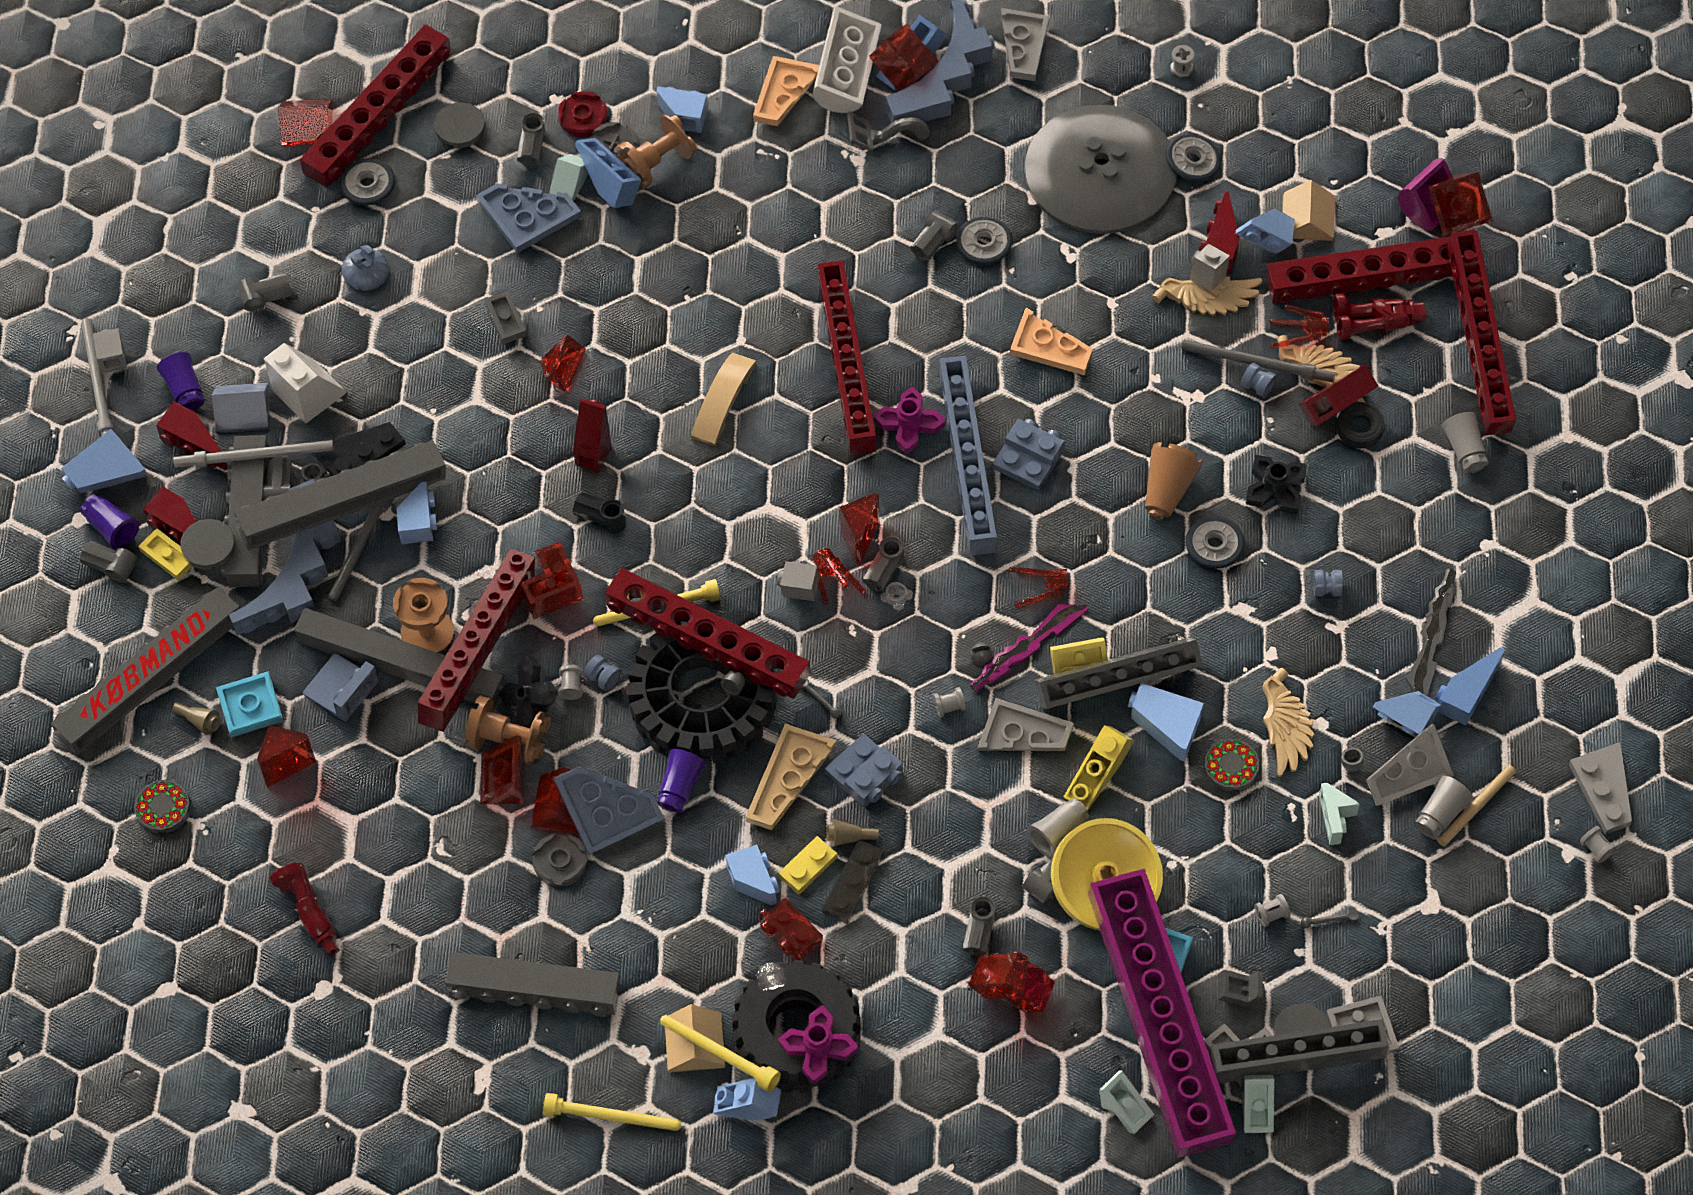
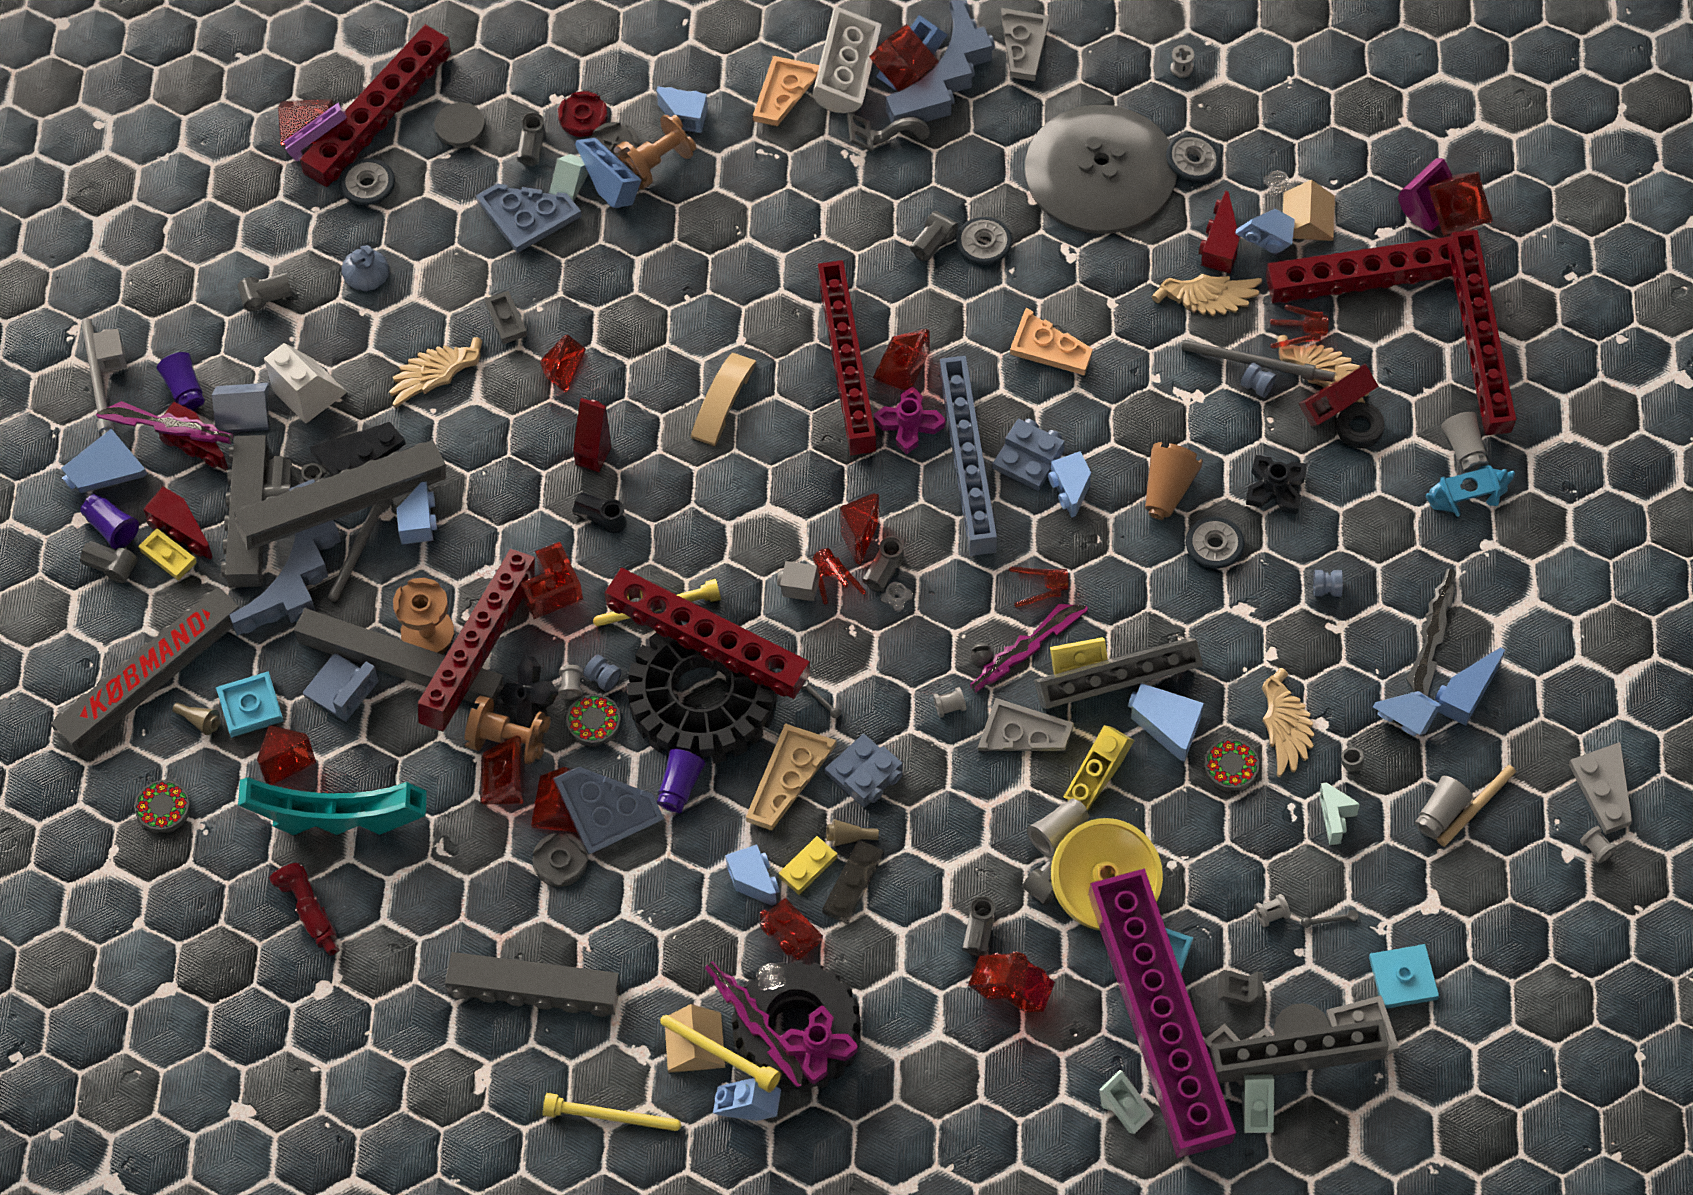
light grey bar [173,440,334,468] -> none
dark grey tile [181,519,235,570] -> none
dark grey hinge [721,671,745,695] -> none
light grey brick [1190,244,1230,291] -> none
dark red piece [1333,293,1426,340] -> none
light grey wing [1366,724,1454,806] -> none
none -> magenta sword [96,401,233,444]
none -> teal arch [238,777,427,835]
none -> medium lavender hinge [283,103,347,161]
none -> tan animal [389,337,483,408]
none -> tile [566,694,621,747]
none -> magenta sword [705,962,805,1087]
none -> clear red slope [873,328,930,391]
none -> light blue slope [1048,451,1091,517]
none -> clear plate [1263,170,1293,197]
none -> medium azure plate [1369,944,1439,1009]
none -> dark azure piece [1426,465,1515,517]

